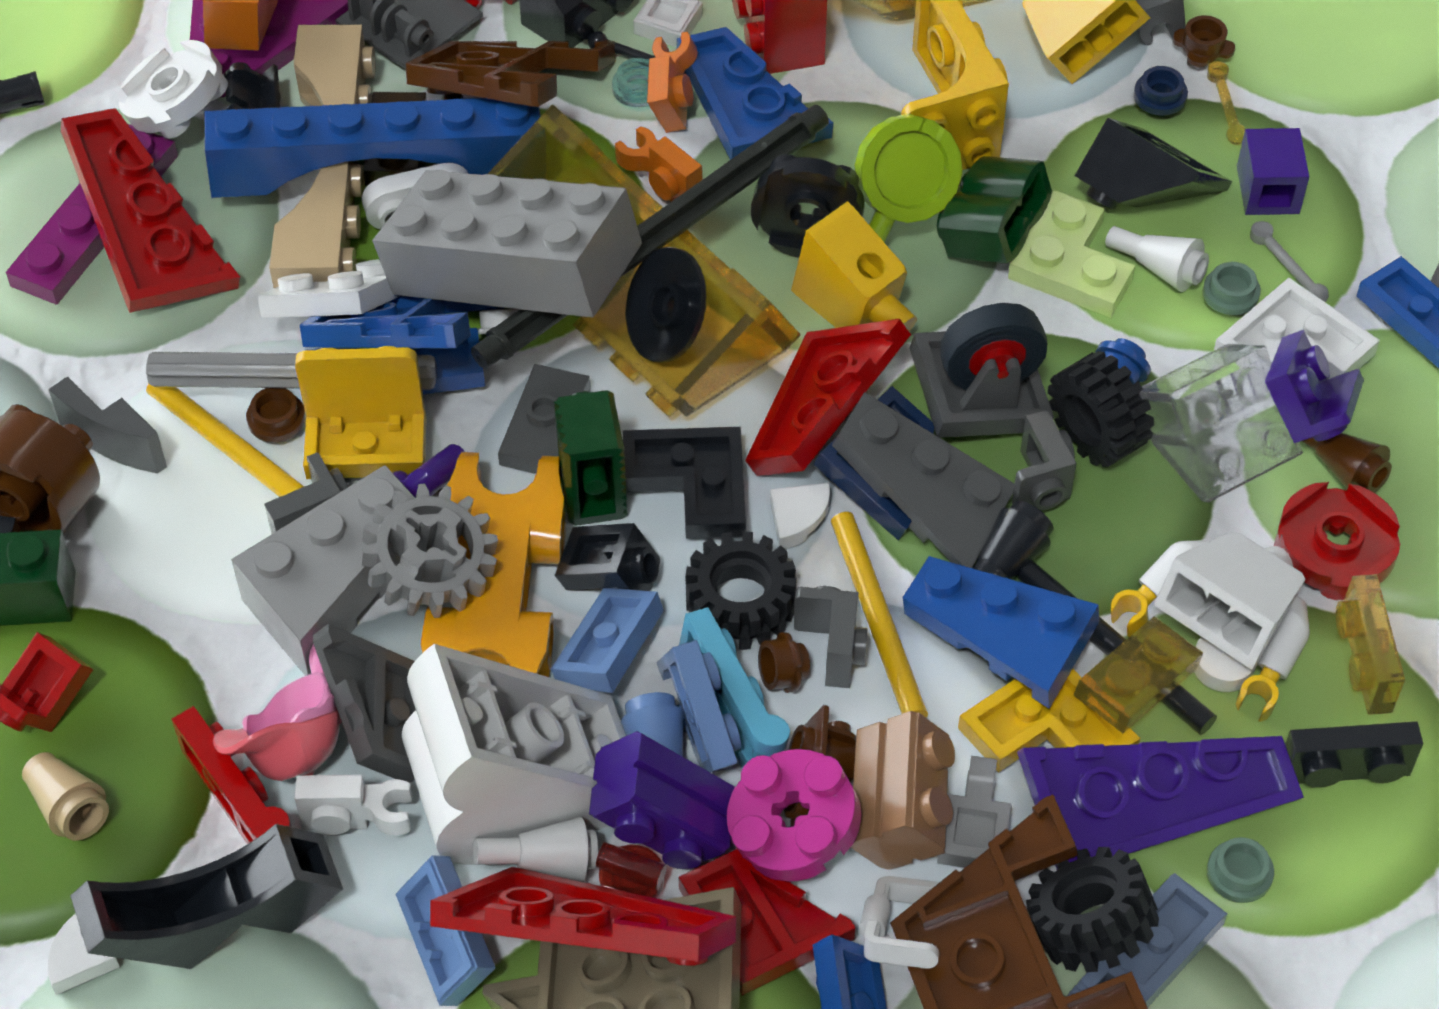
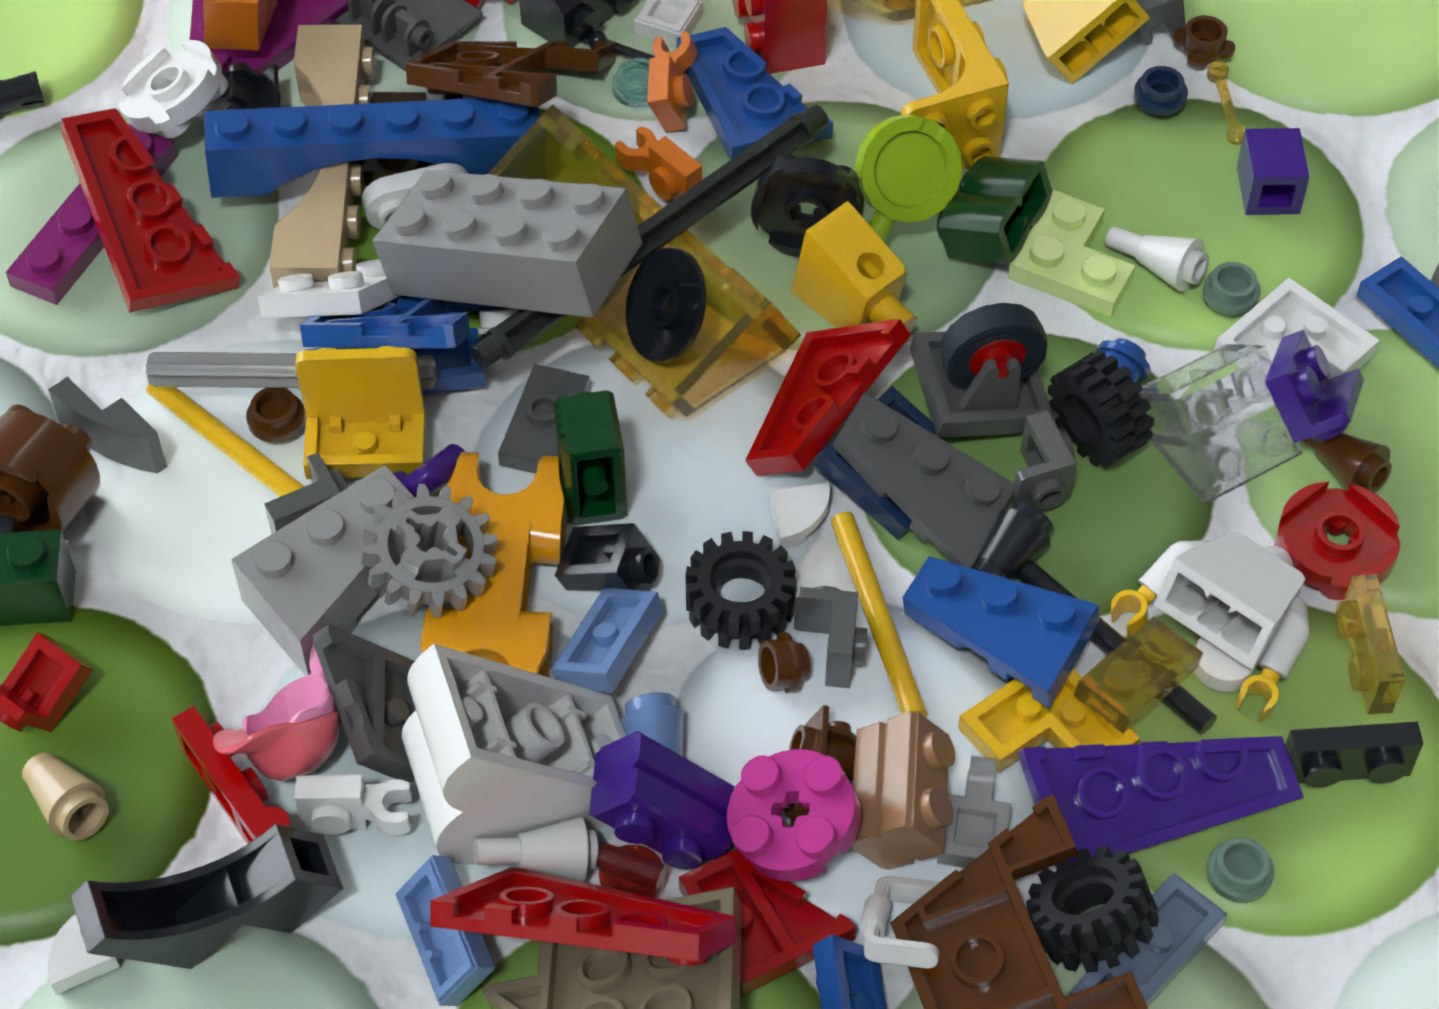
black plate [622,426,746,539] -> none
medium blue wing [656,640,741,773] -> none
medium azure plate [679,607,790,768] -> none
black slope [1074,118,1233,209] -> none
light grey hinge [1250,221,1329,302] -> none

